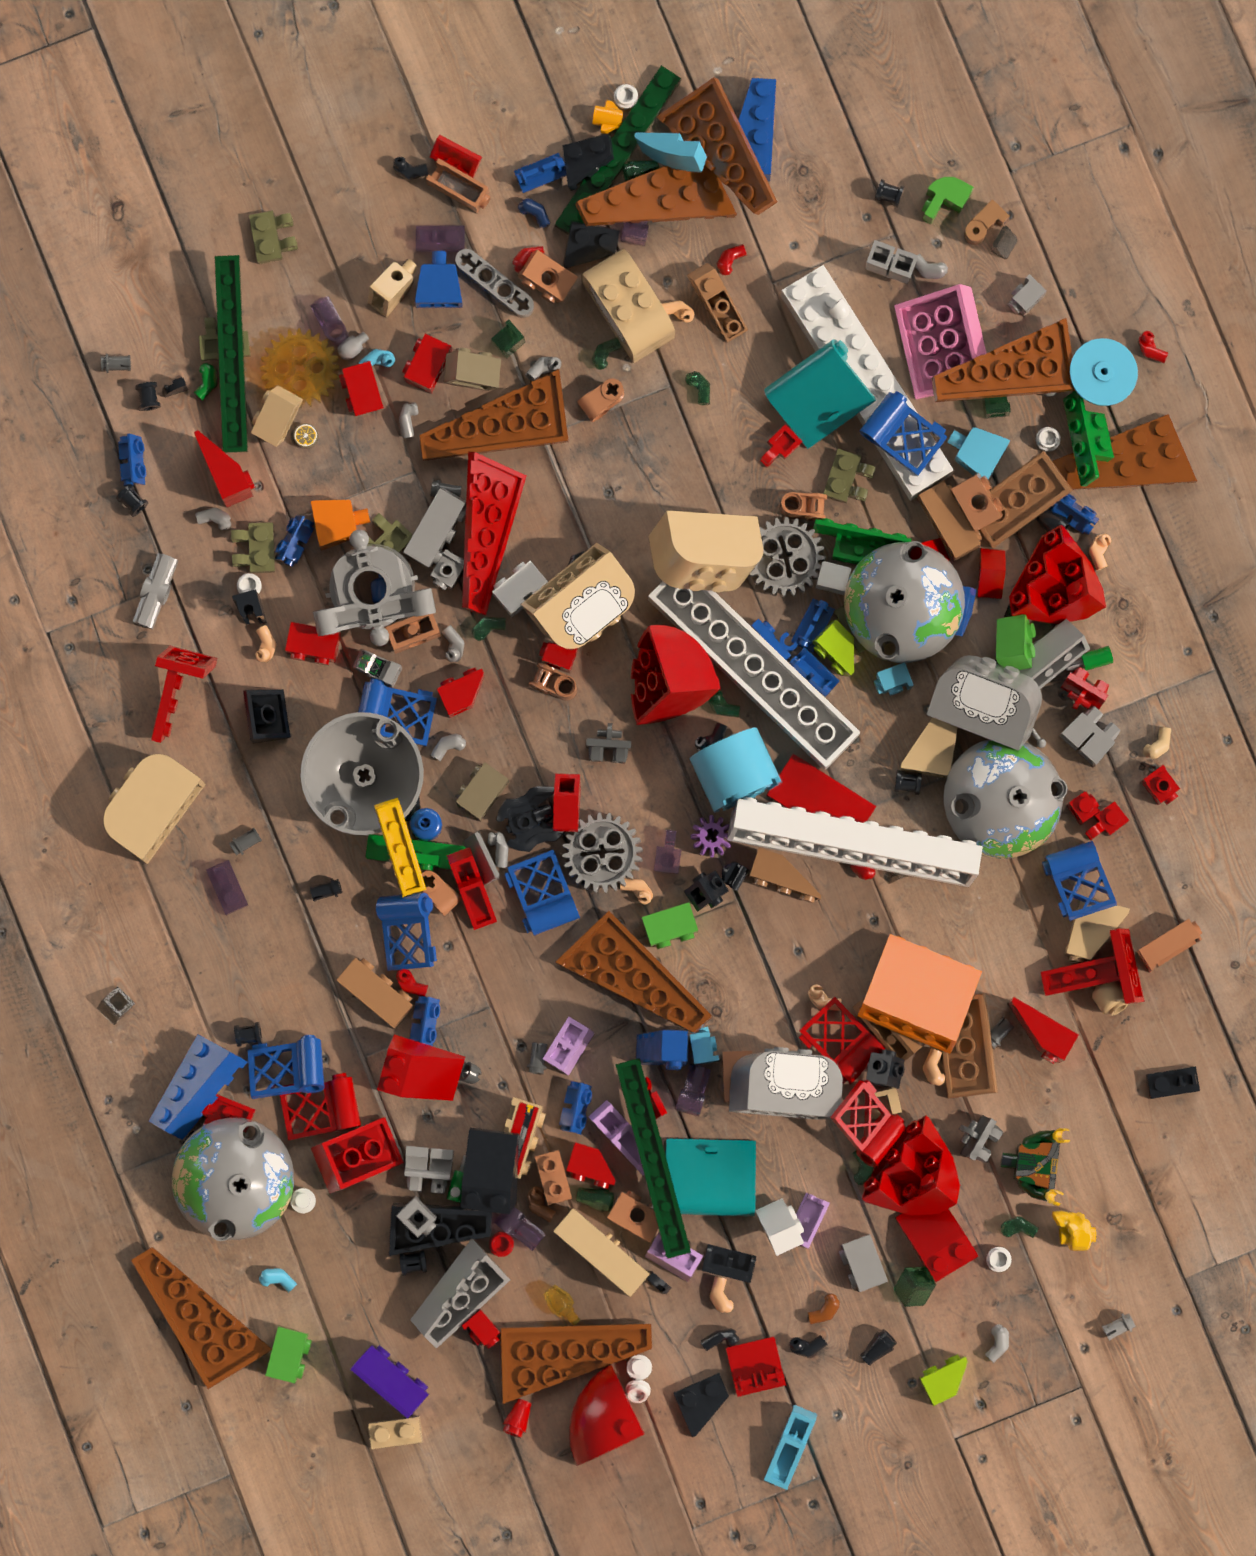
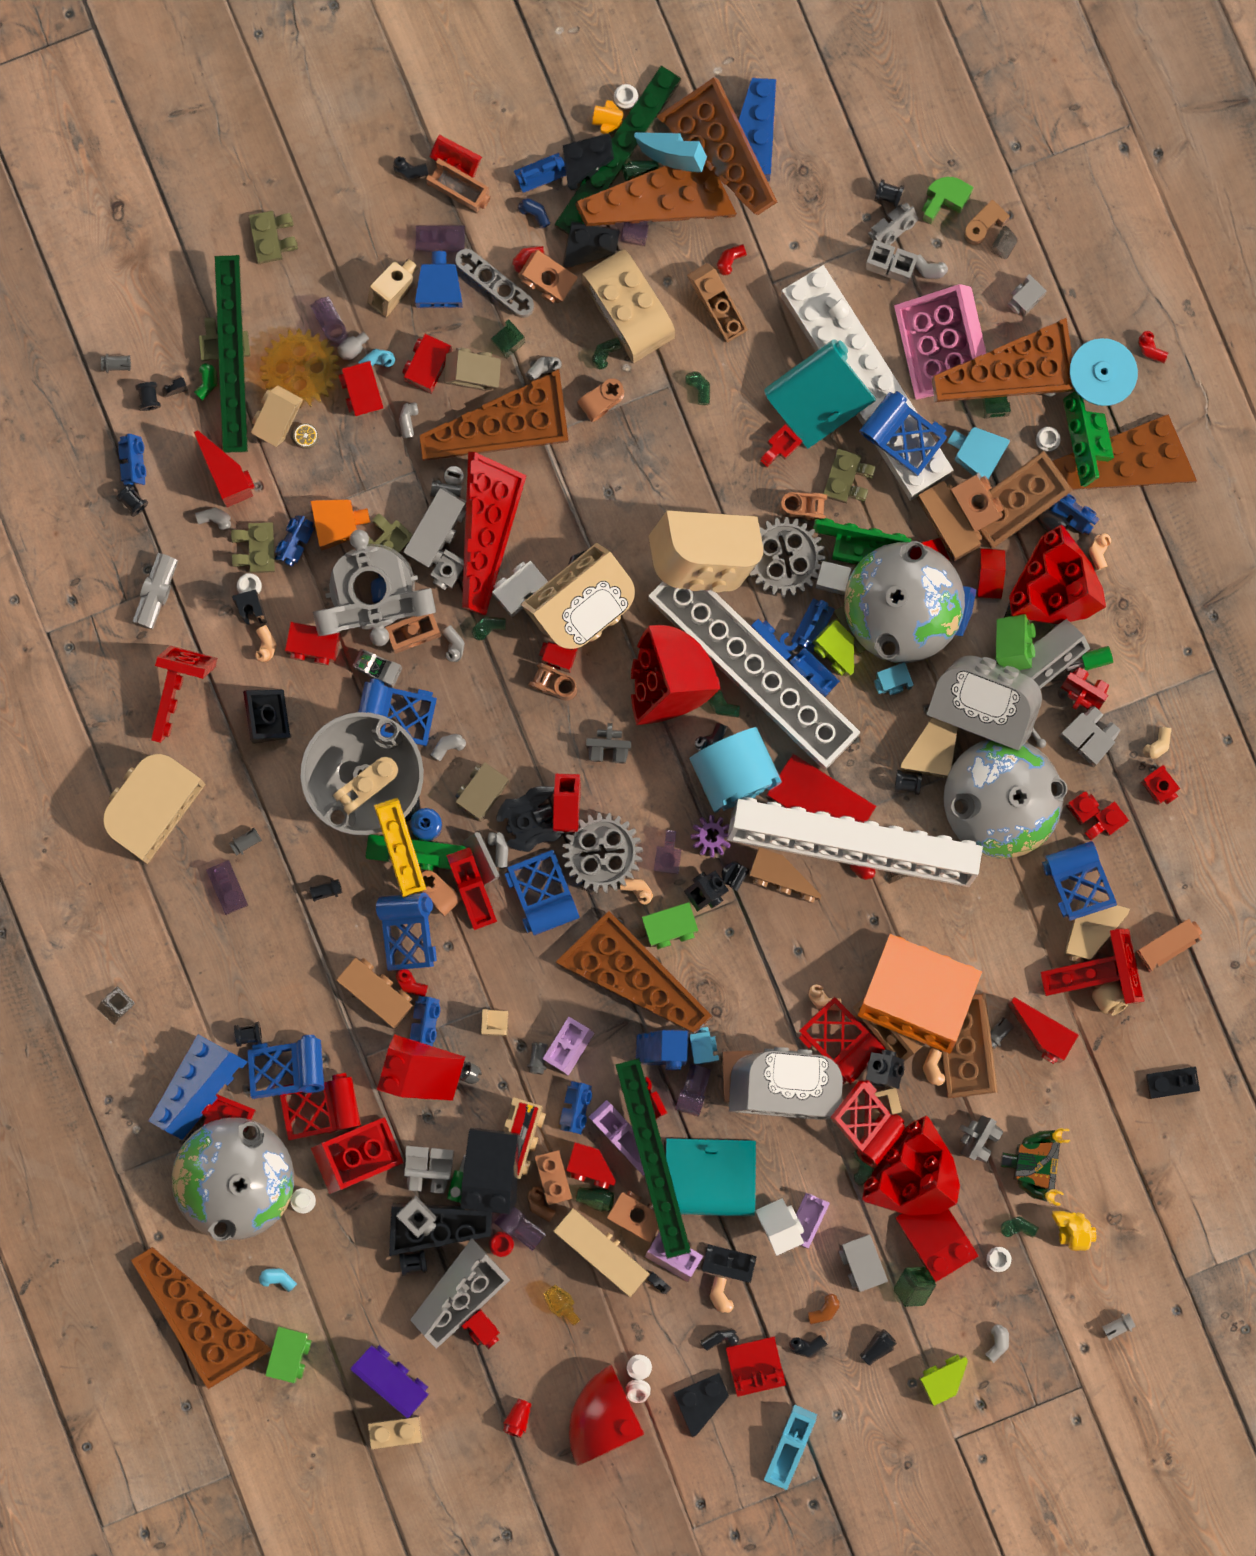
red slope [437,667,485,718] -> none
dark orange wing [501,1324,652,1404] -> none
light nougat arm [662,300,694,323] -> none
none -> tan plate [332,757,398,815]
none -> white hinge [444,466,464,486]
none -> tan panel [481,1009,508,1036]
none -> light grey hinge [868,203,918,245]

